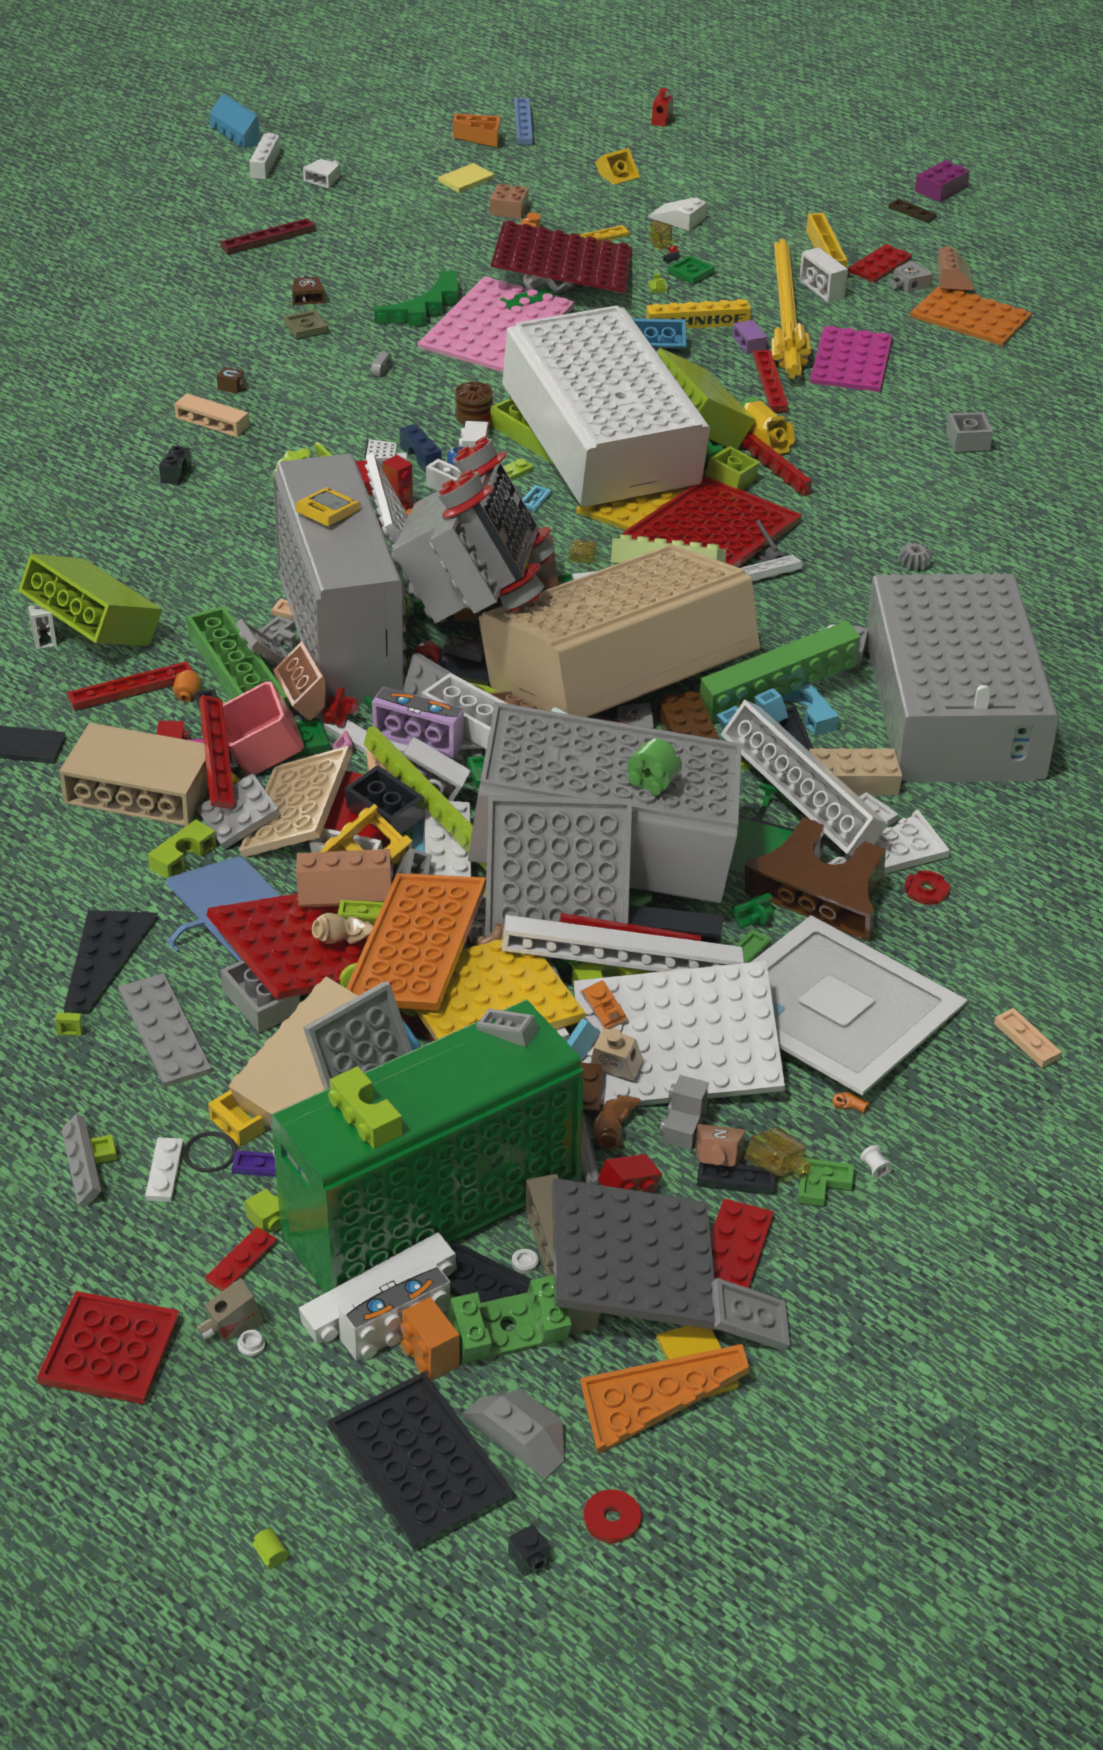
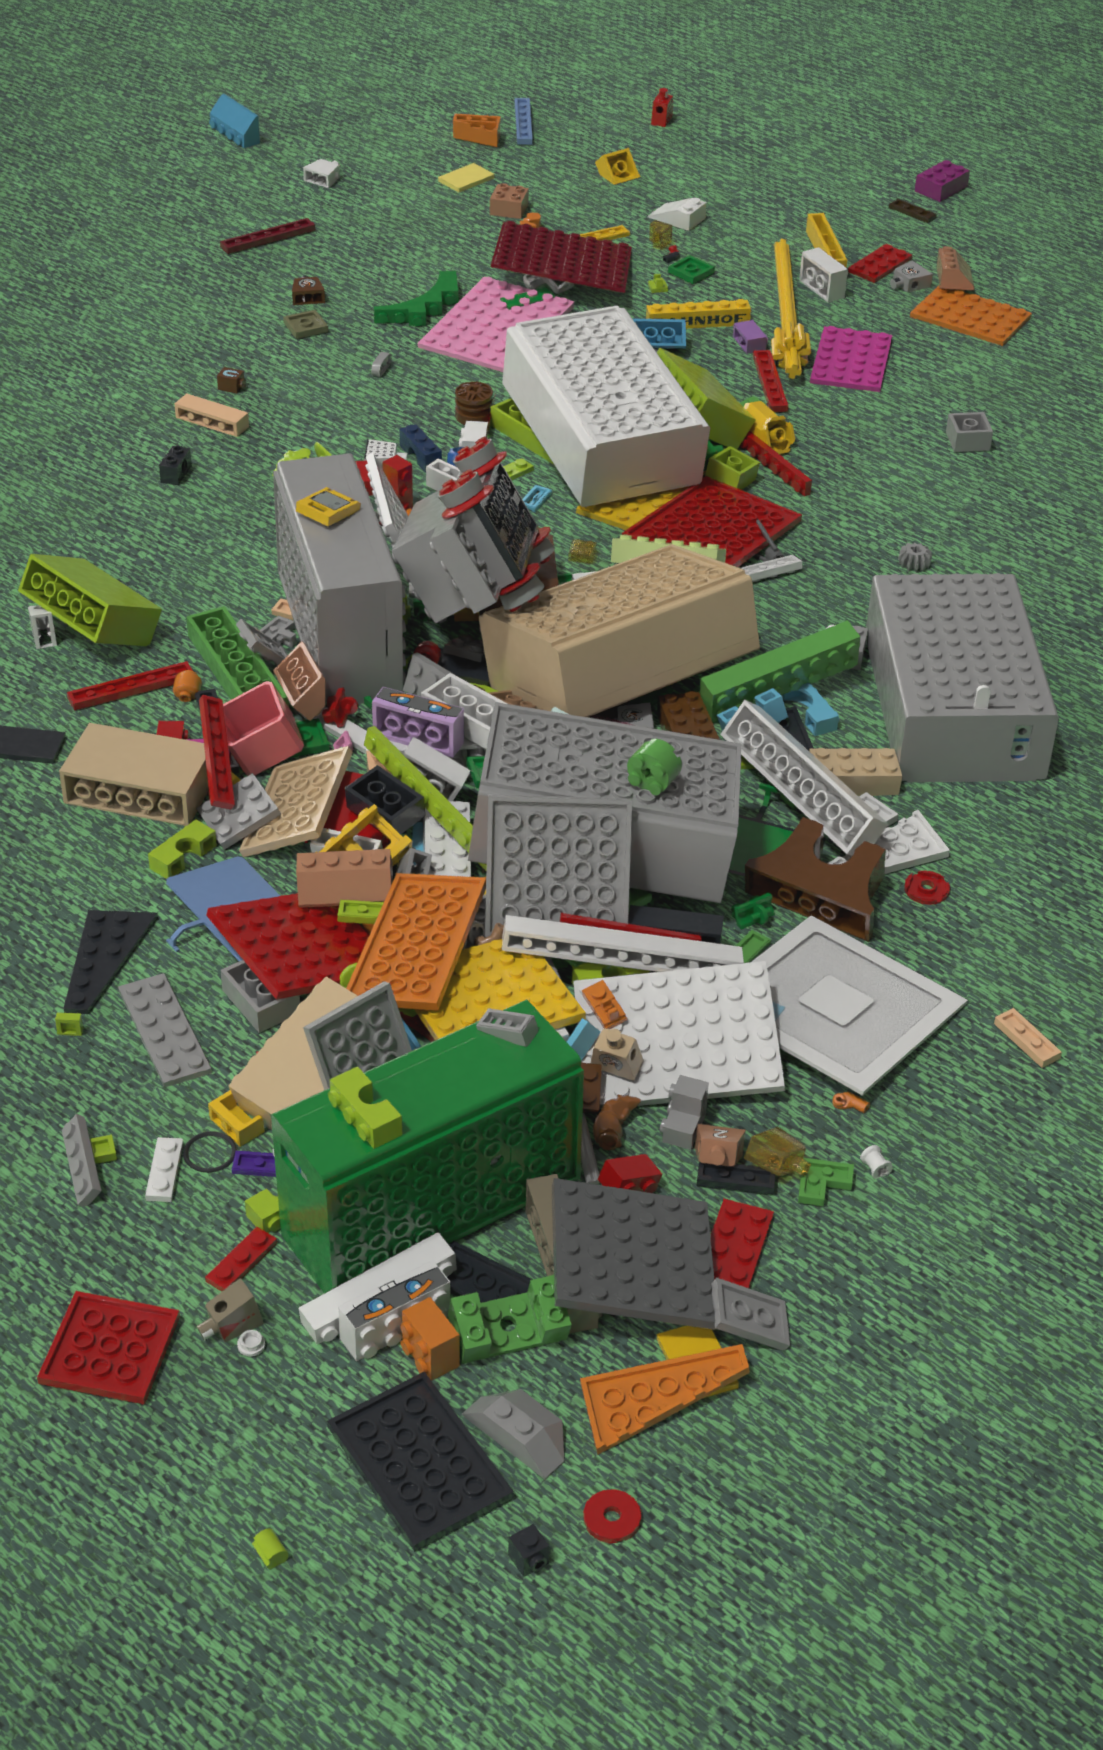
white brick [249,133,280,179] -> none
tan animal [312,913,373,944] -> none
white tile [512,1249,538,1274] -> none

